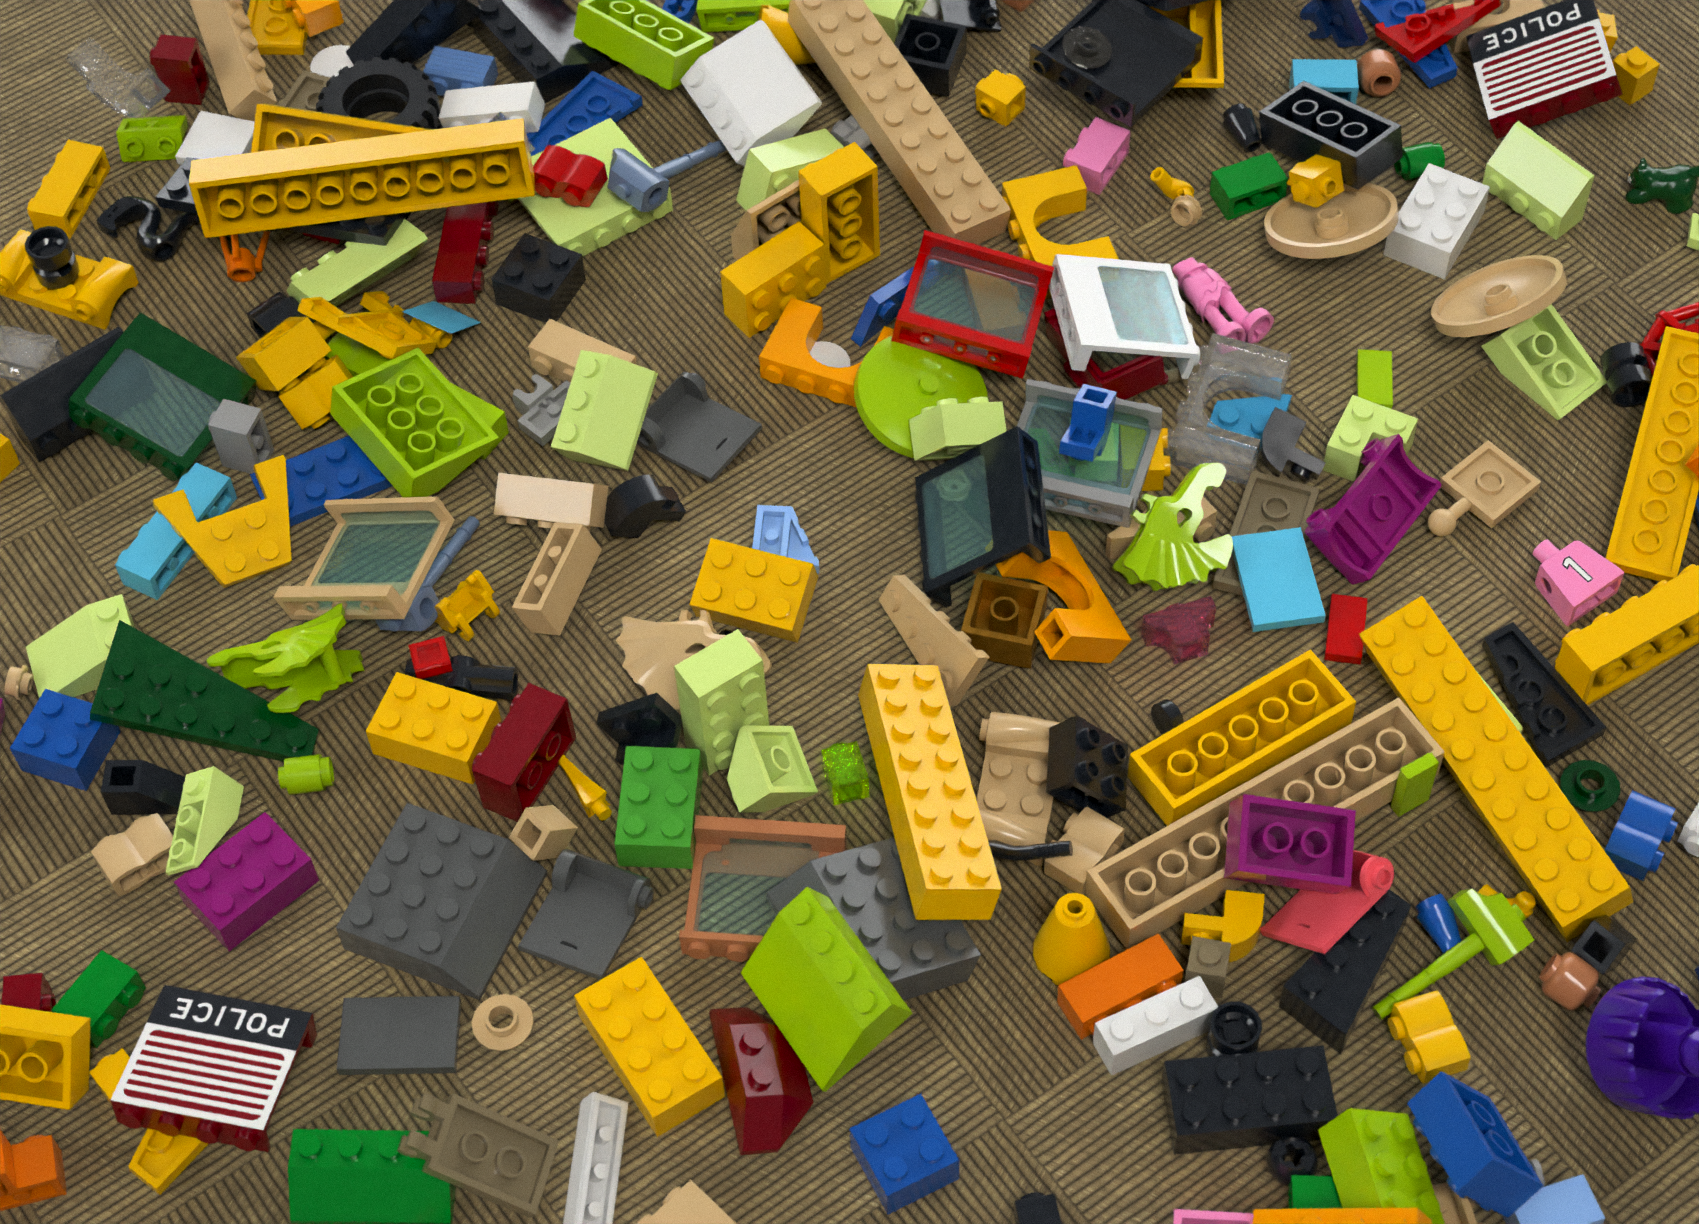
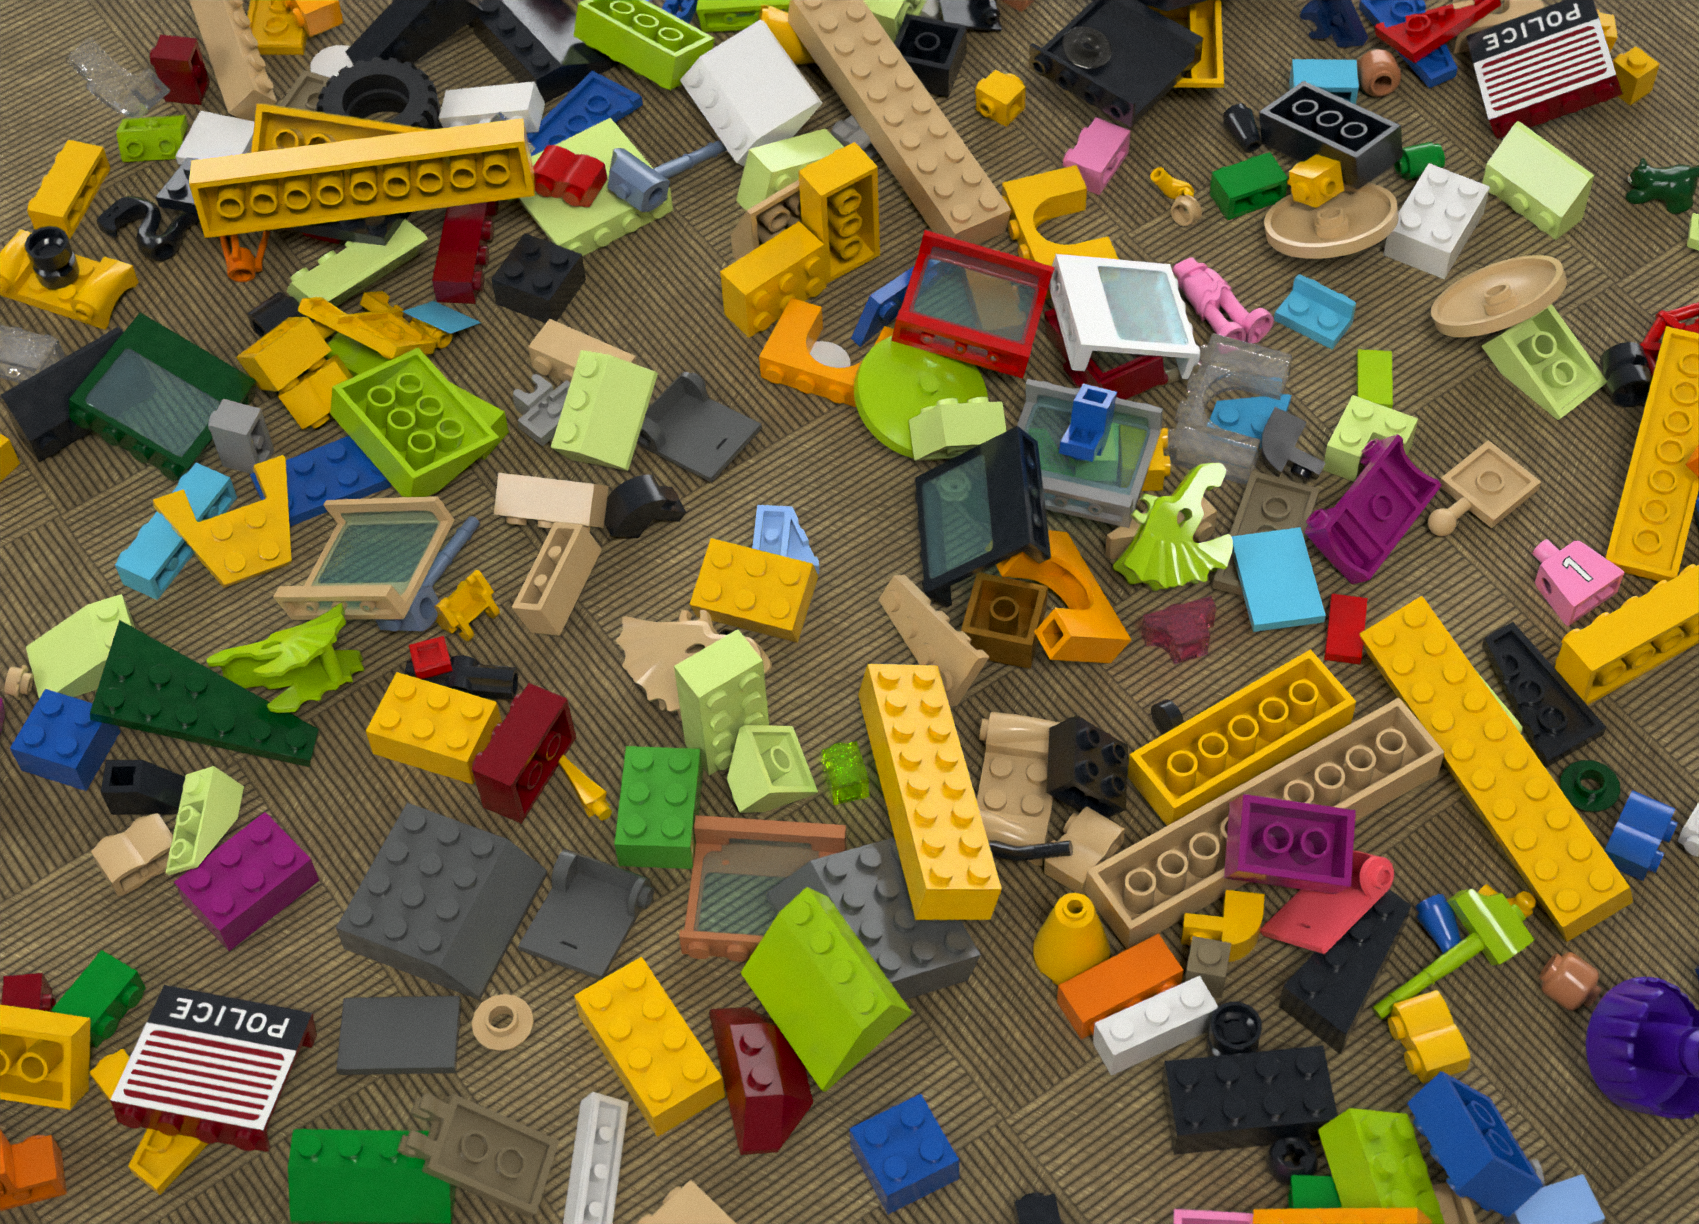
lime brick [278,754,334,795] -> none
medium blue brick [423,46,498,95] -> none
tan brick [509,805,578,861] -> none
black bracket [596,692,682,765] -> none
lime tile [1390,753,1439,817] -> none
black brick [1571,915,1637,975] -> none
none -> medium azure bracket [1274,274,1356,349]

